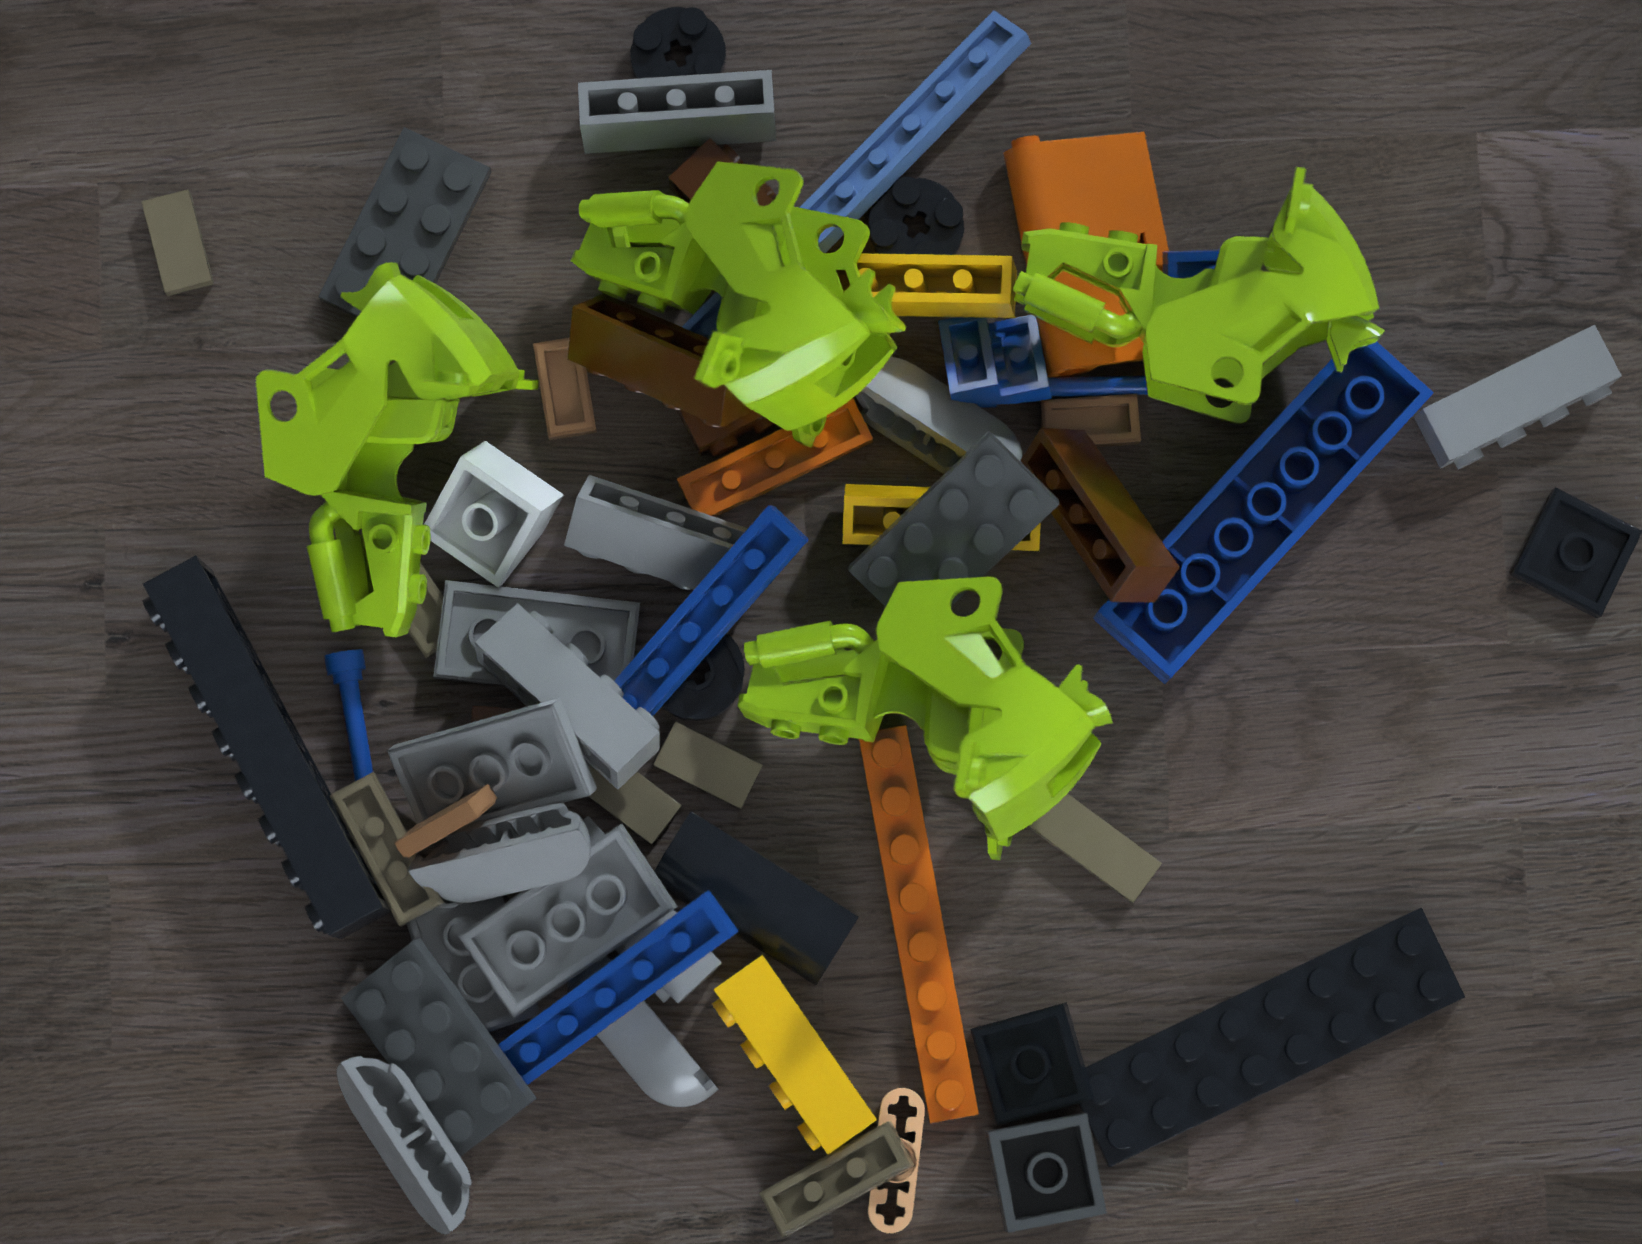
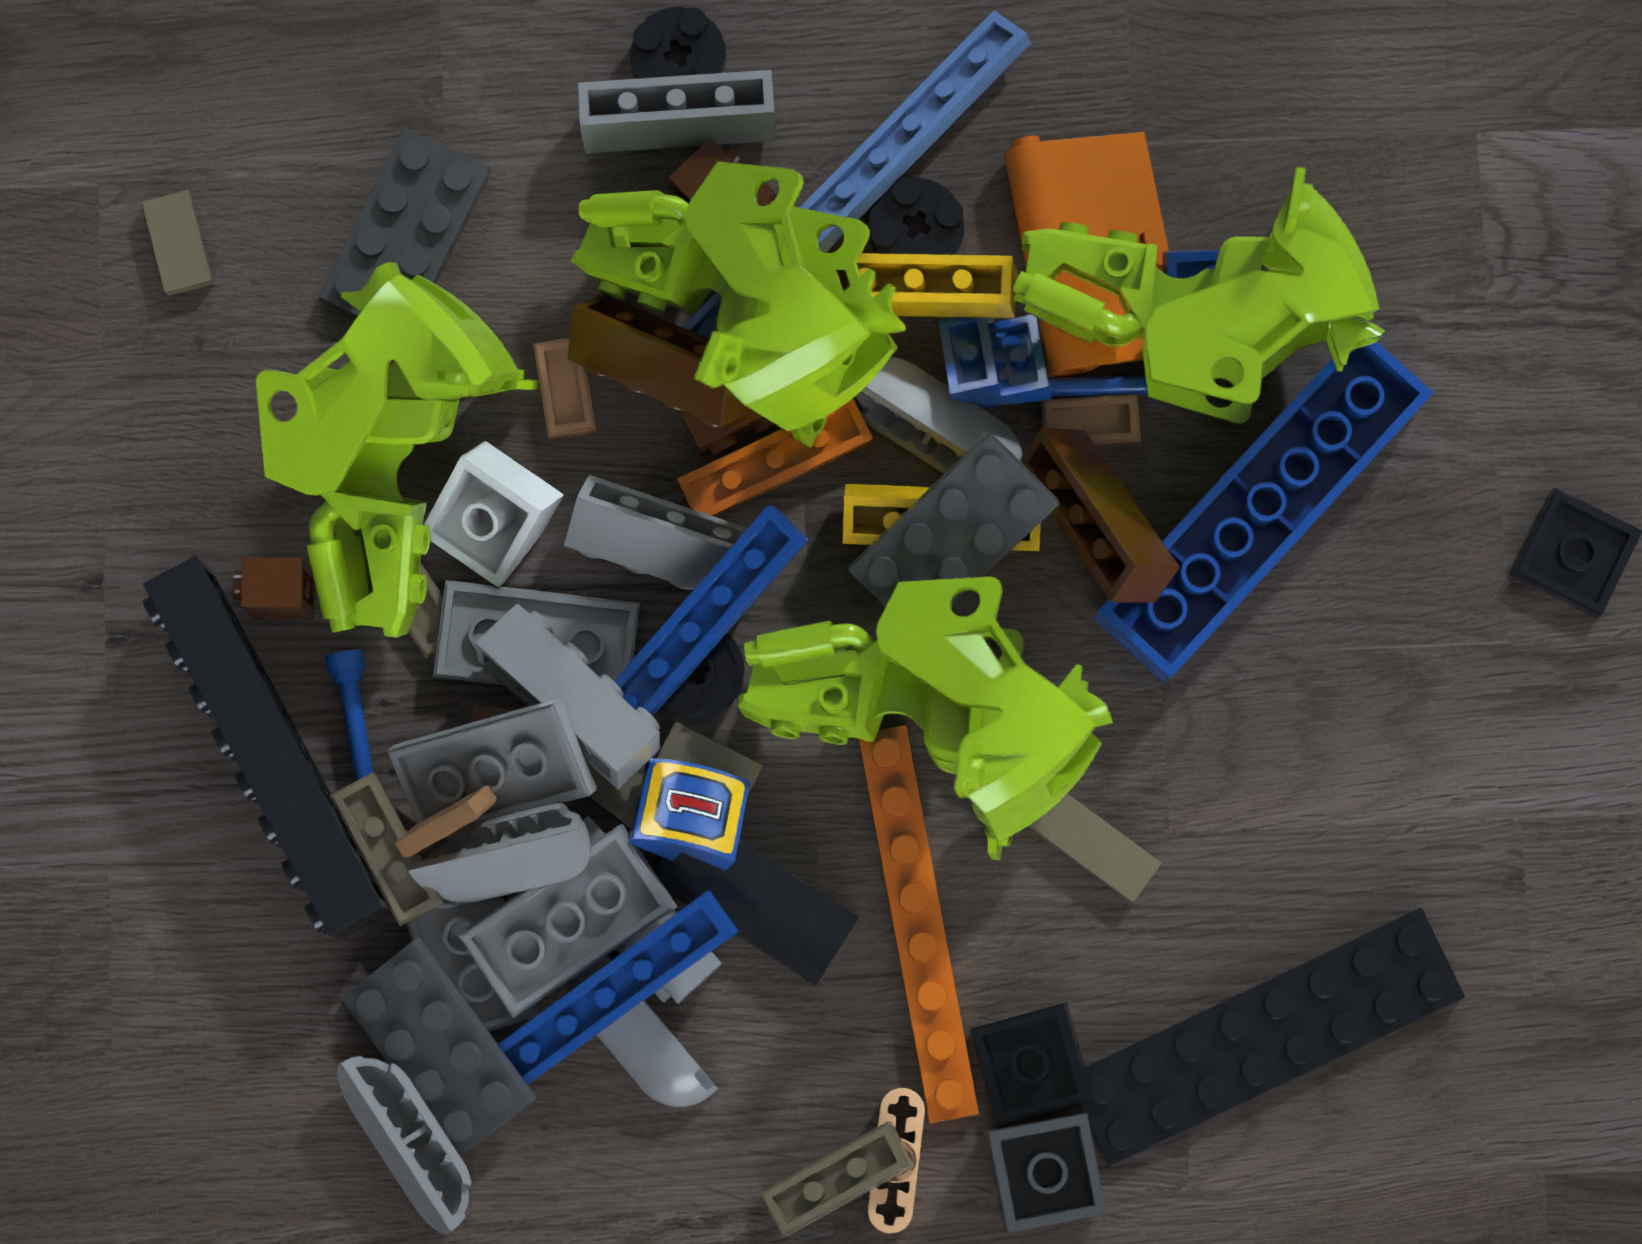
yellow brick [712,955,877,1154] -> none
light grey brick [1414,325,1622,469] -> none
none -> reddish brown brick [233,557,315,620]
none -> slope [628,758,750,871]

